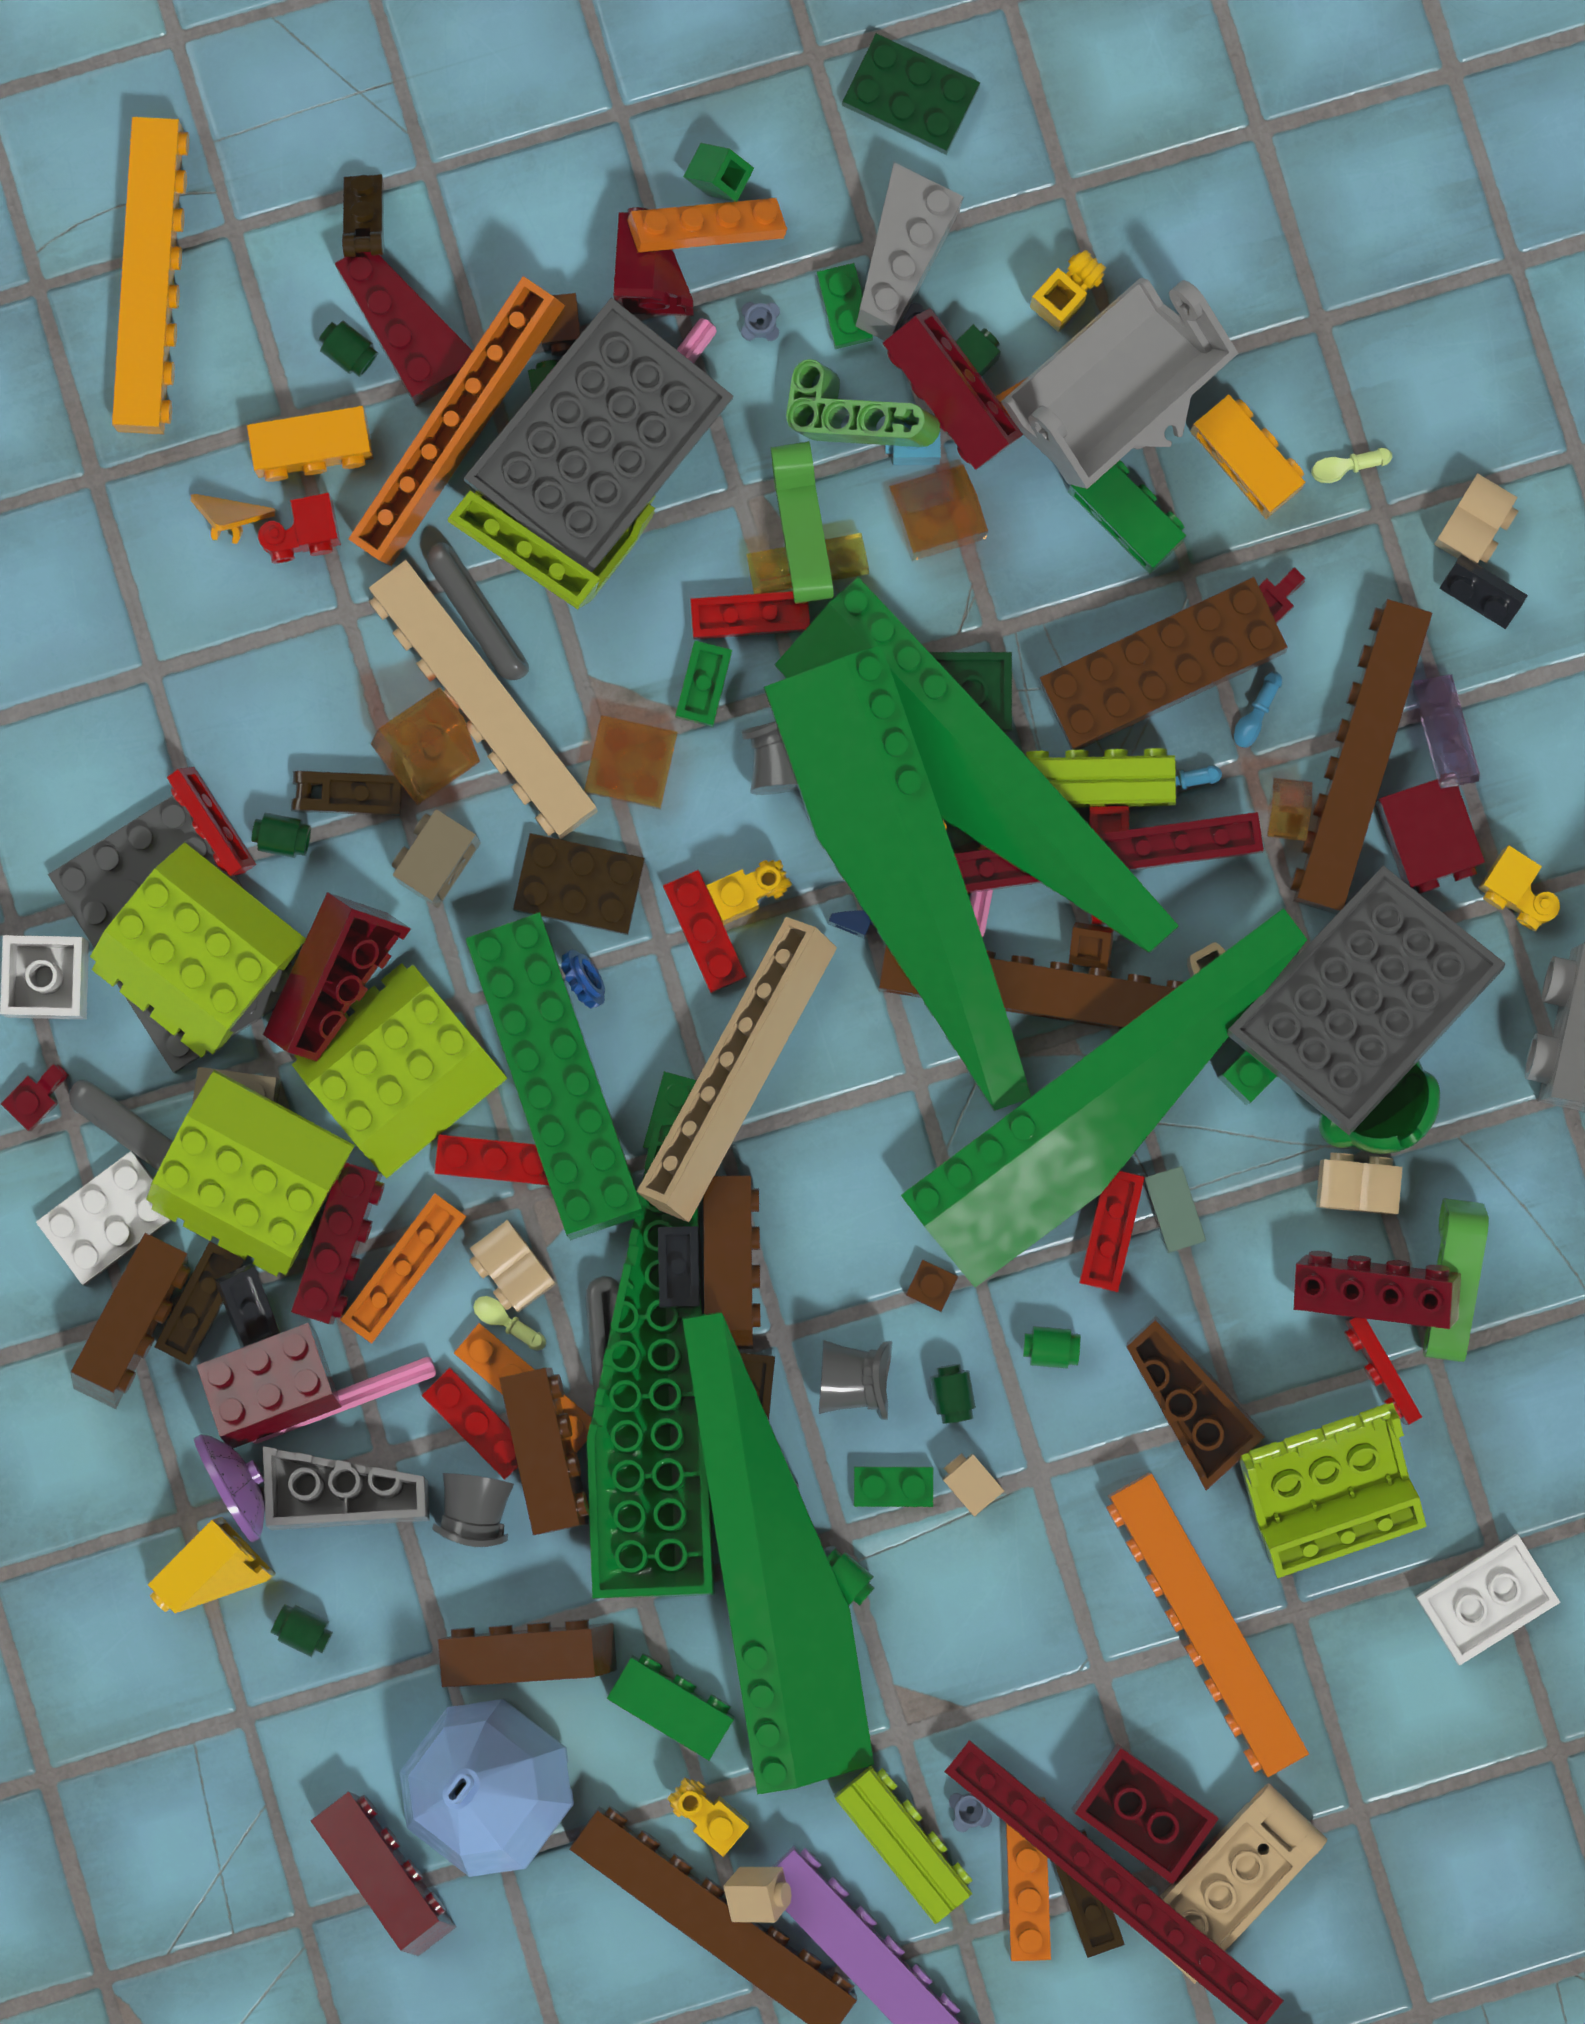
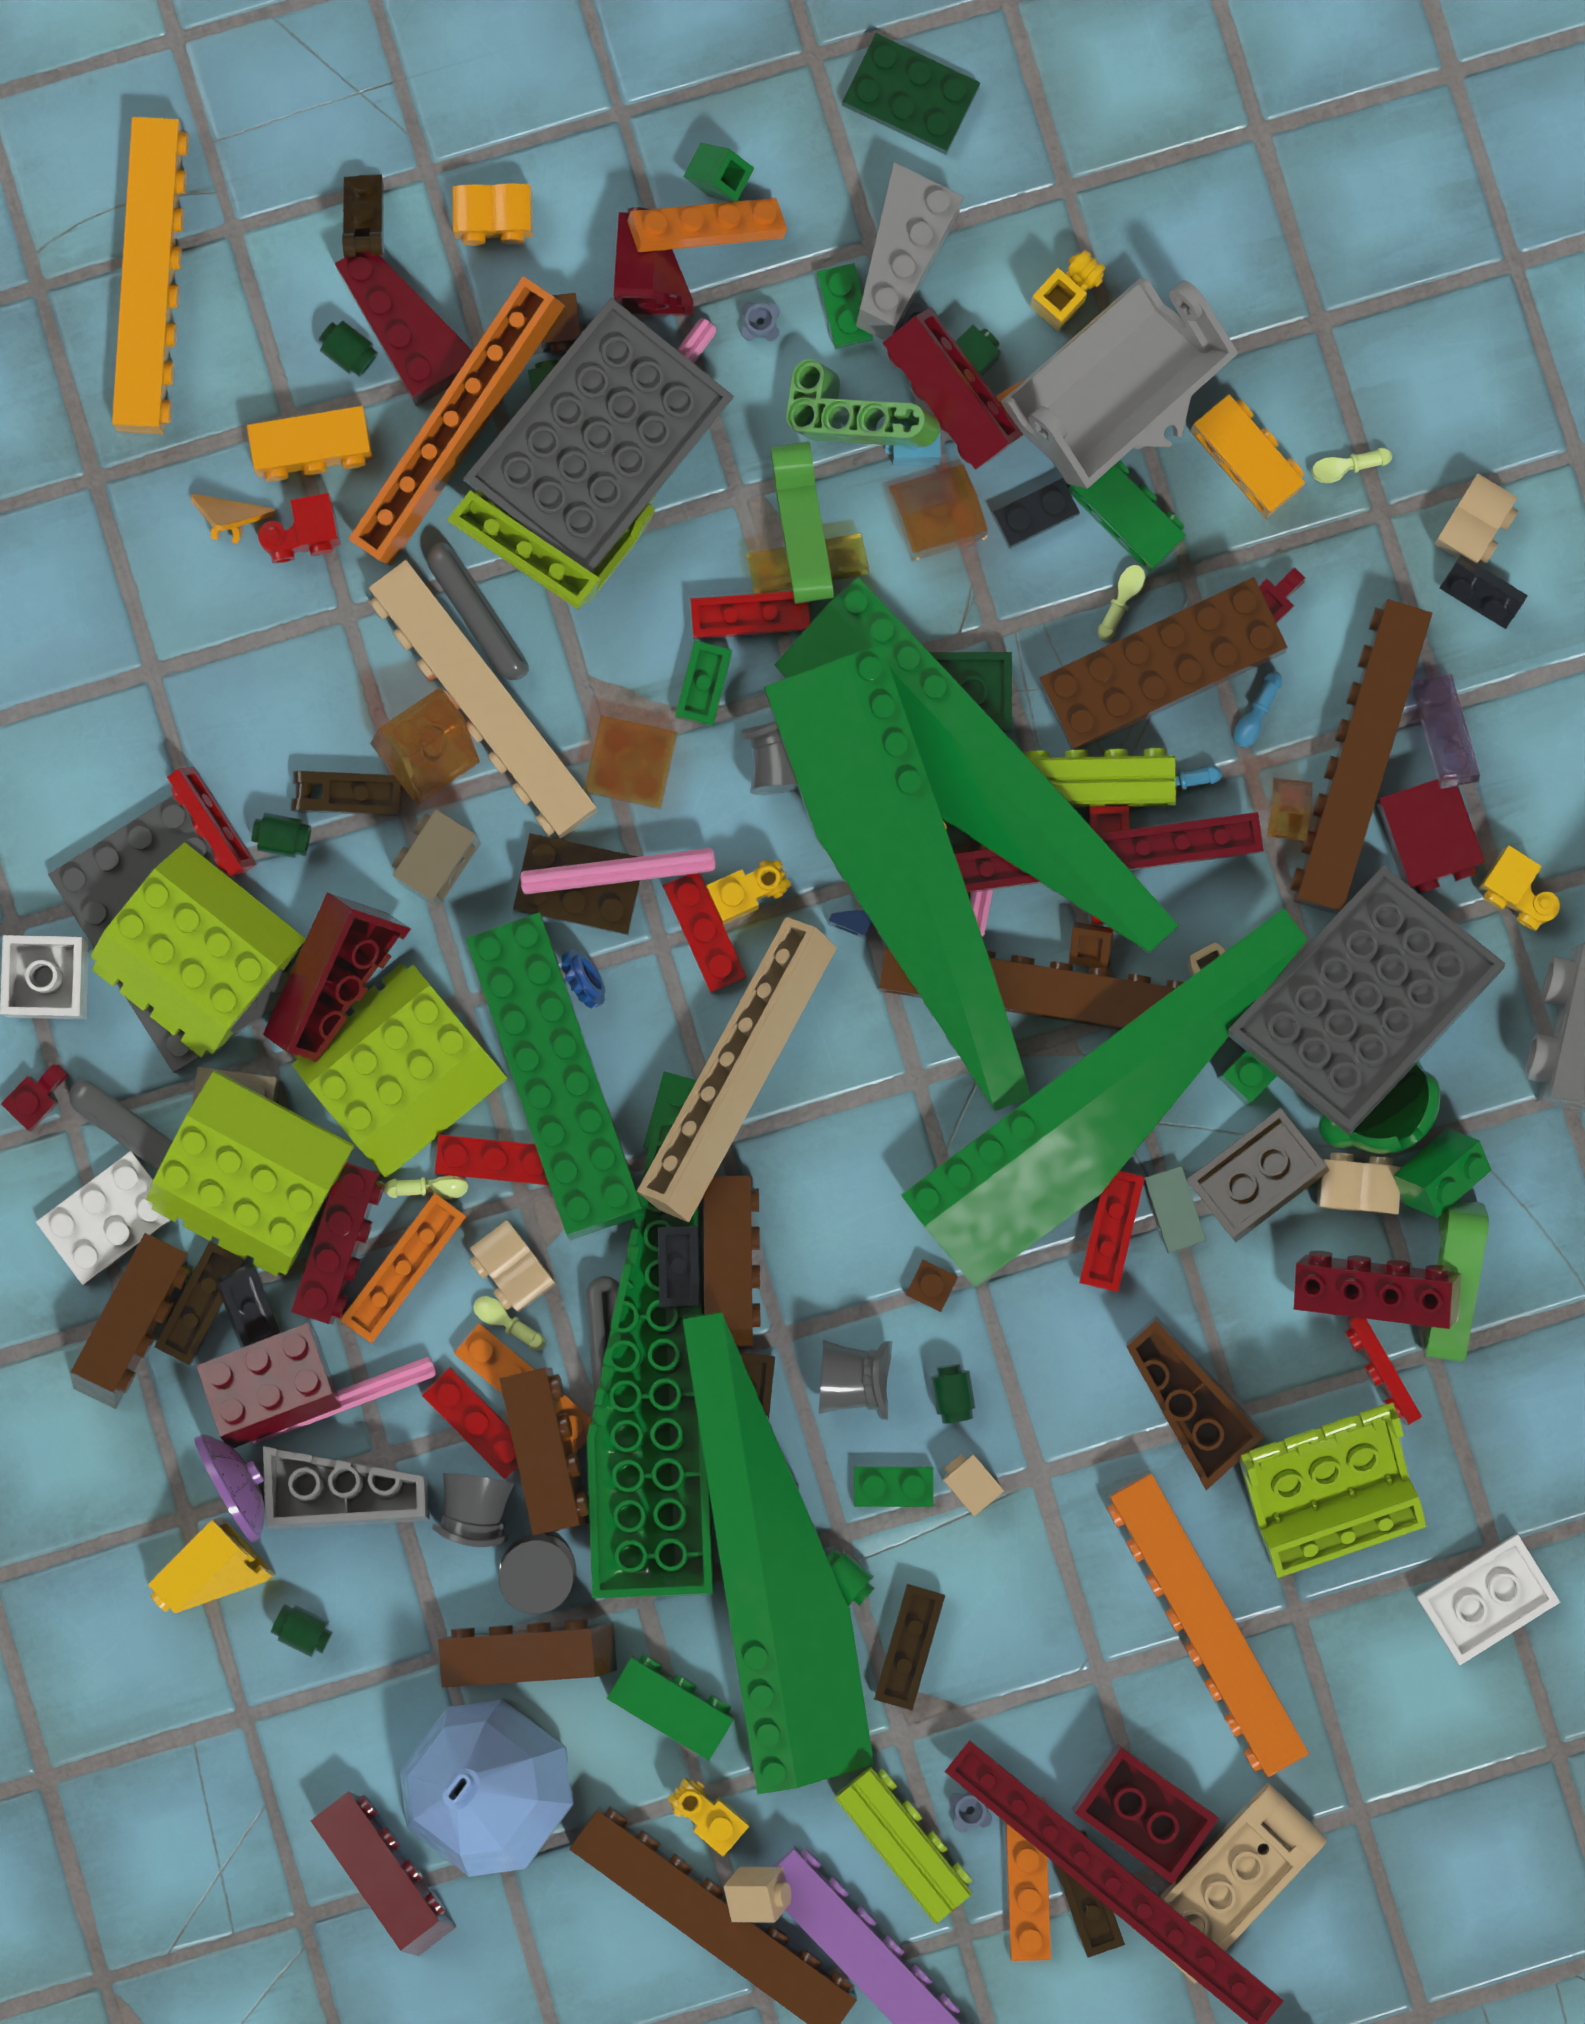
green brick [1023,1326,1081,1369] -> none
none -> yellowish green piece [384,1175,468,1200]
none -> light orange brick [452,183,533,246]
none -> dark grey hat [499,1534,577,1614]
none -> bright pink axle [520,848,716,894]
none -> dark brown plate [874,1583,945,1711]
none -> black plate [992,478,1080,549]
none -> yellowish green piece [1098,565,1146,641]
none -> plate [1186,1107,1330,1243]
none -> green brick [1393,1128,1492,1218]

